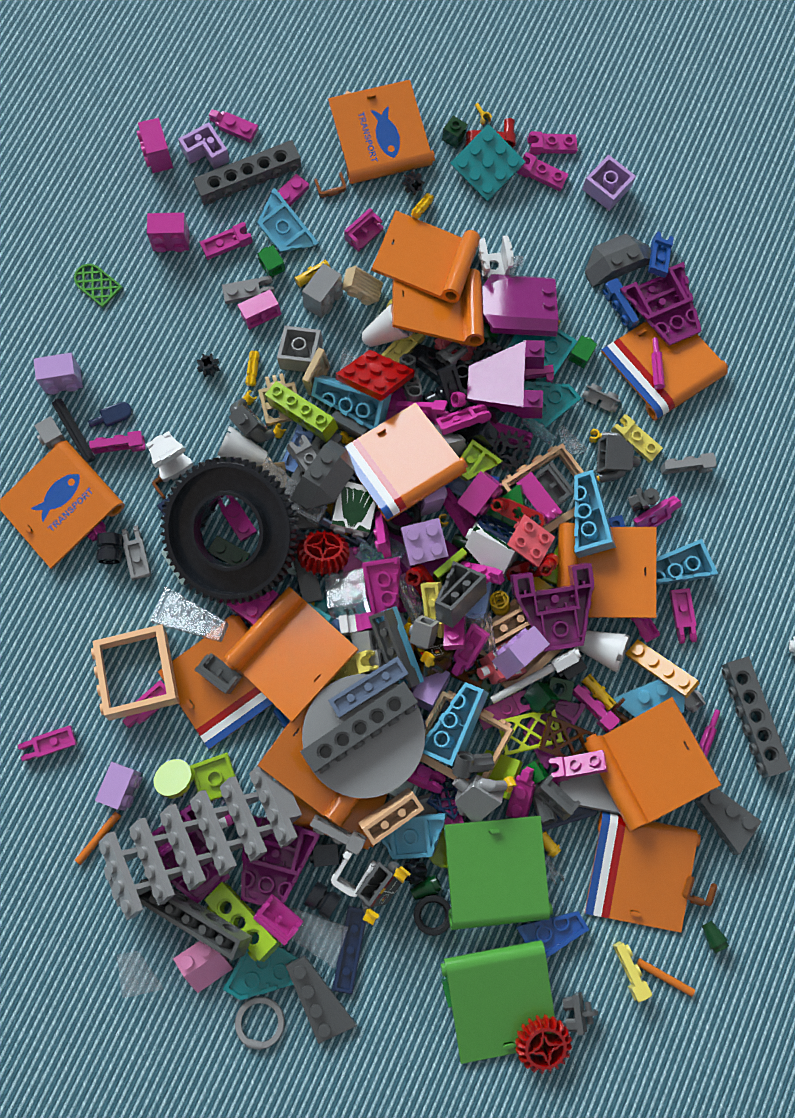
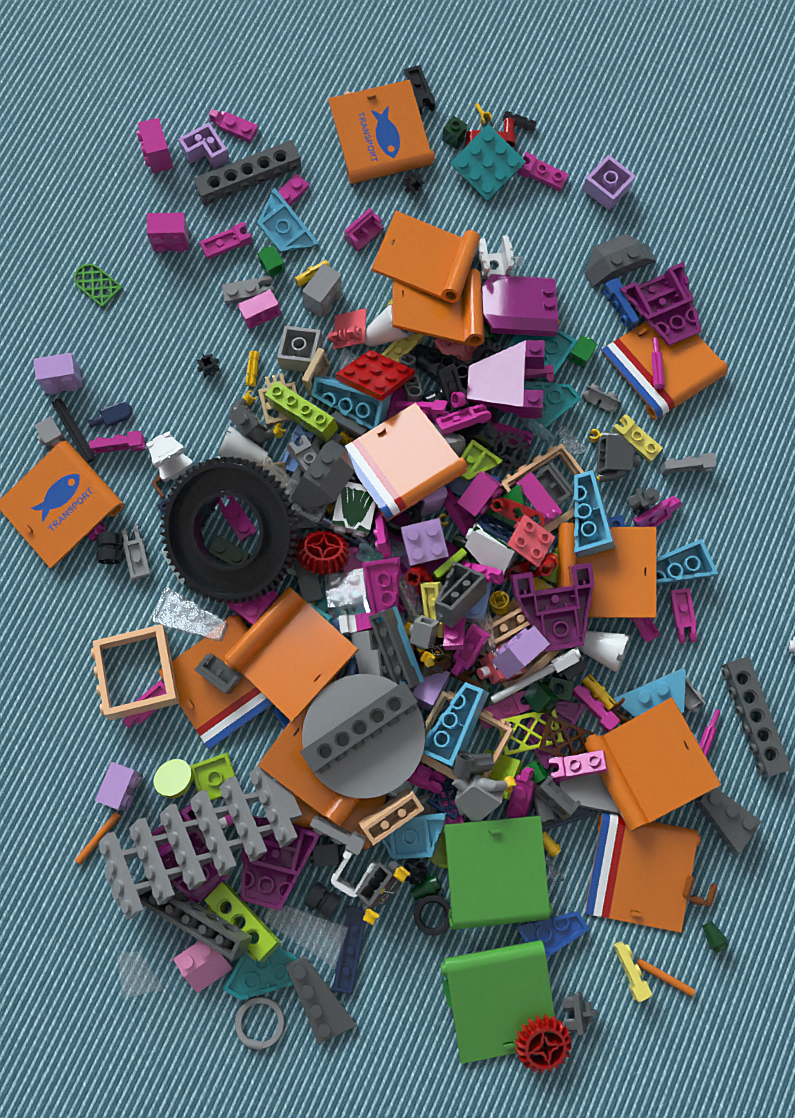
dark pink hinge [18,725,77,762] -> none
dark pink hinge [253,894,303,946] -> none
dark orange piece [314,172,346,198] -> none
sand blue plate [328,656,409,718] -> none
light yellow plate [330,650,379,682] -> none
tan brick [342,266,383,305] -> none
yellow axle [411,193,434,219] -> none
dark grey piece [436,342,468,366] -> none
dark pink plate [527,131,578,155] -> none
plate [625,639,699,698] -> none
blue plate [648,231,674,278] -> none
none -> coral hinge [327,308,367,350]
none -> black plate [404,65,436,115]
none -> black axle [503,111,537,131]

